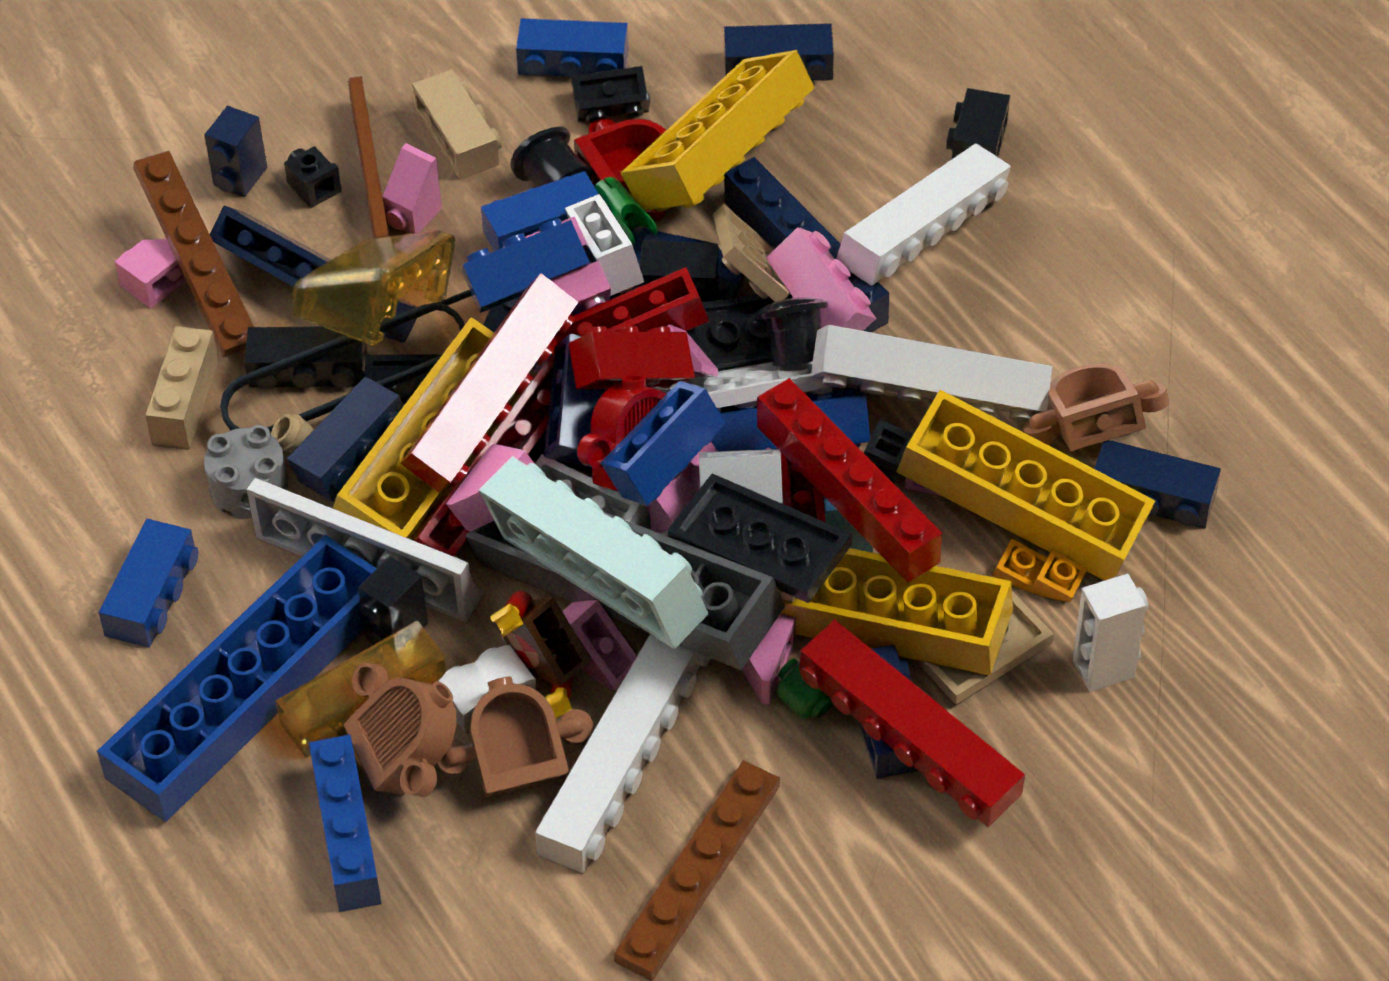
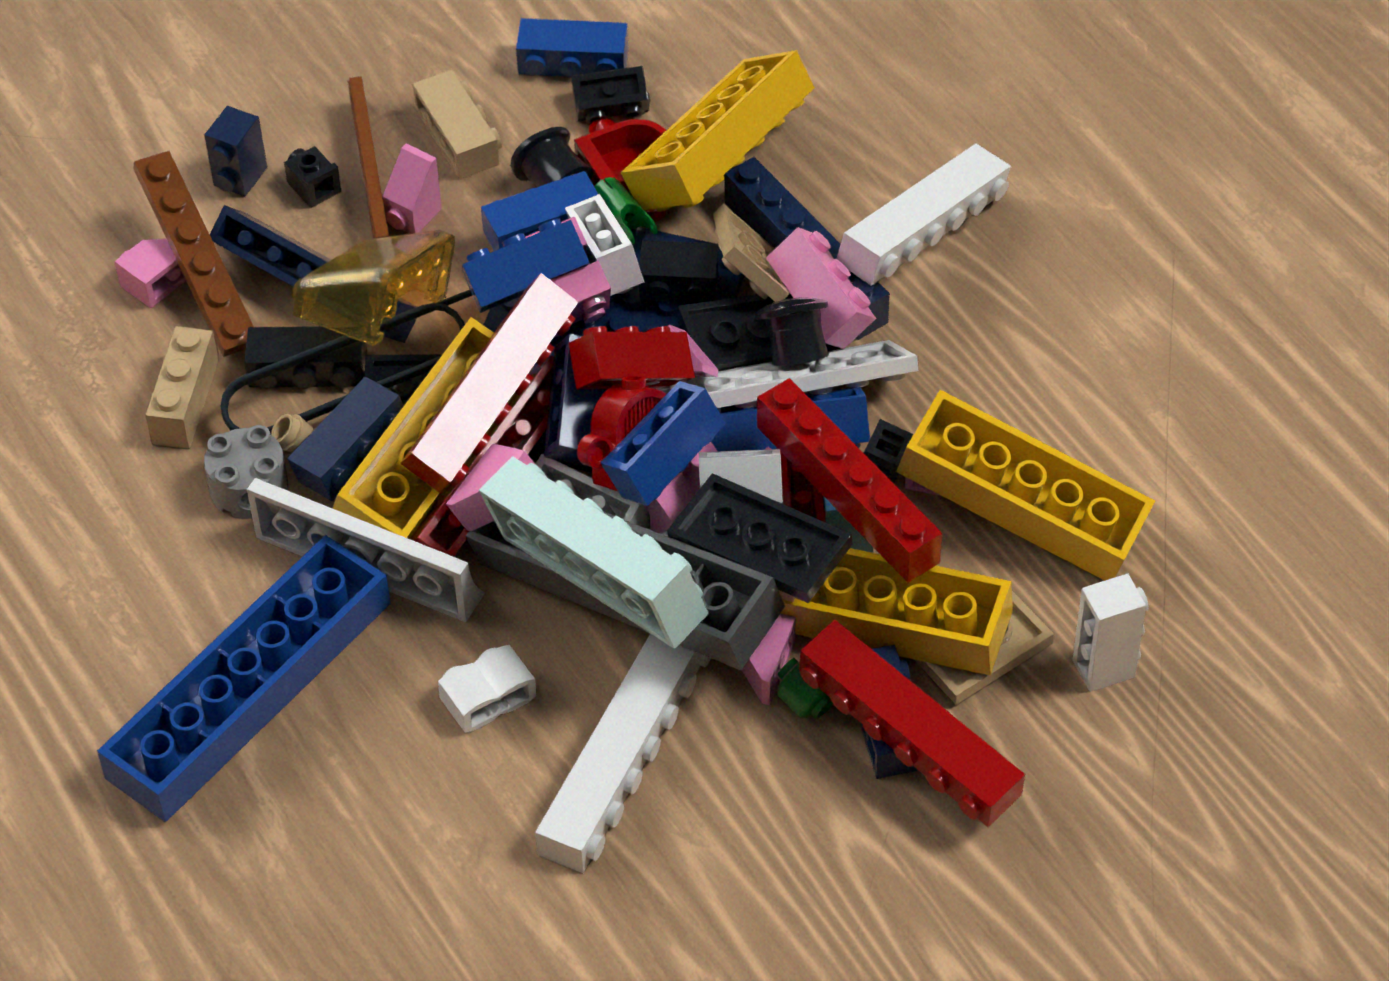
blue brick [98,518,199,648] -> none
clear yellow brick [275,621,446,758] -> none
blue brick [309,734,382,912] -> none
nougat piece [343,662,457,797] -> none
black brick [358,556,428,656] -> none
nougat piece [436,676,593,799] -> none
reddish brown torso [490,591,591,719] -> none
red brick [550,267,709,356] -> none
bright pink slope [562,600,637,691] -> none
dark orange plate [614,760,780,981] -> none
dark blue brick [724,23,834,80] -> none
white brick [811,325,1052,421] -> none
black brick [946,88,1010,160] -> none
light orange slope [992,538,1088,602] -> none
nougat piece [1022,363,1169,452] -> none
dark blue brick [1094,440,1221,529] -> none

